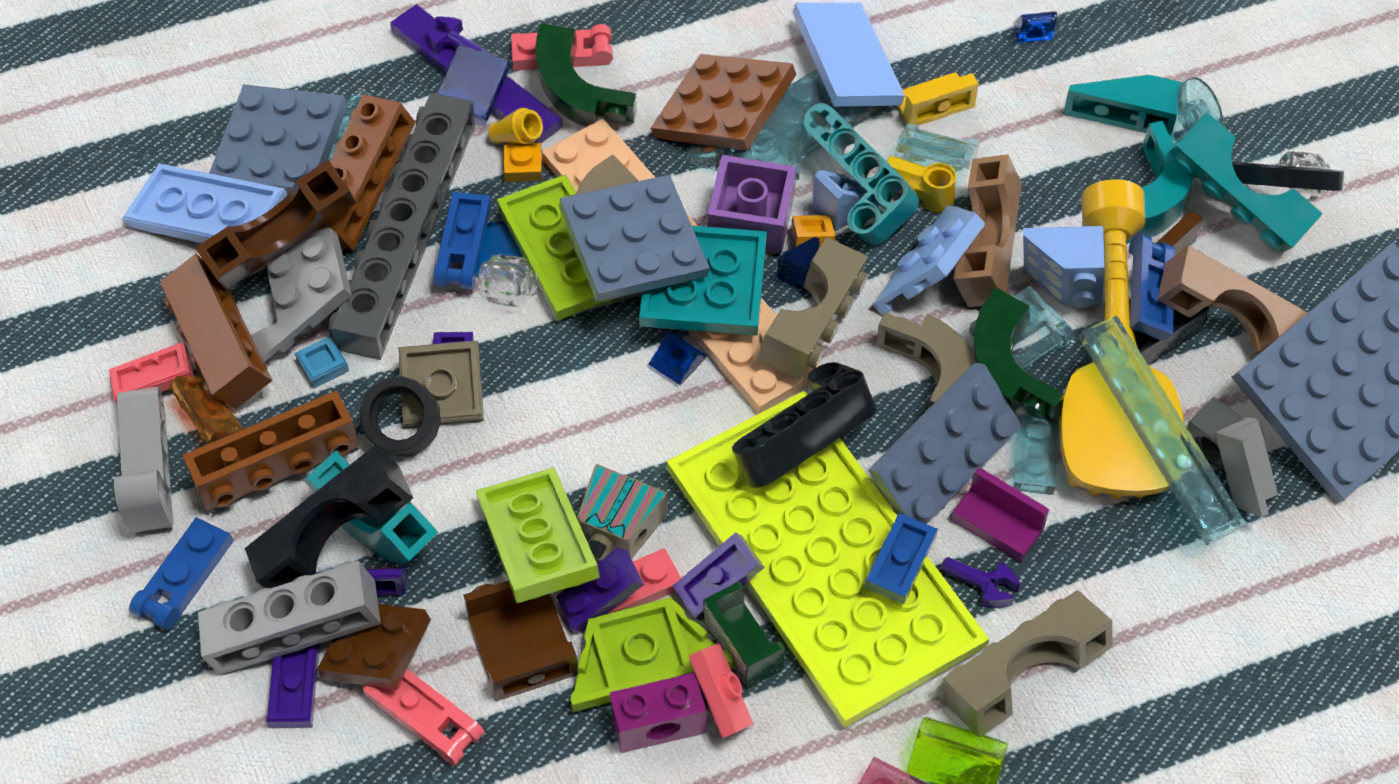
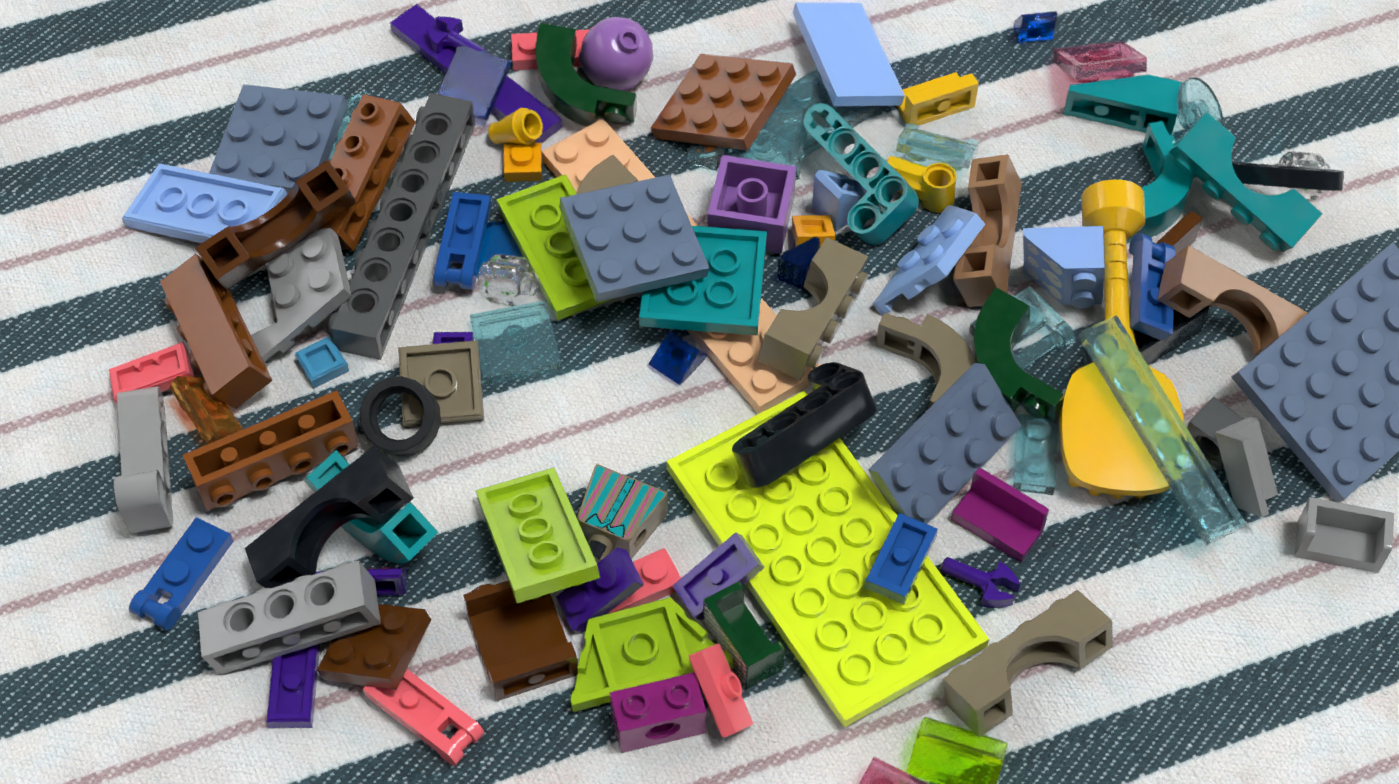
none -> clear light blue plate [470,300,562,386]
none -> medium lavender cylinder [579,17,654,91]
none -> clear pink plate [1053,41,1147,83]
none -> light grey panel [1295,497,1394,573]

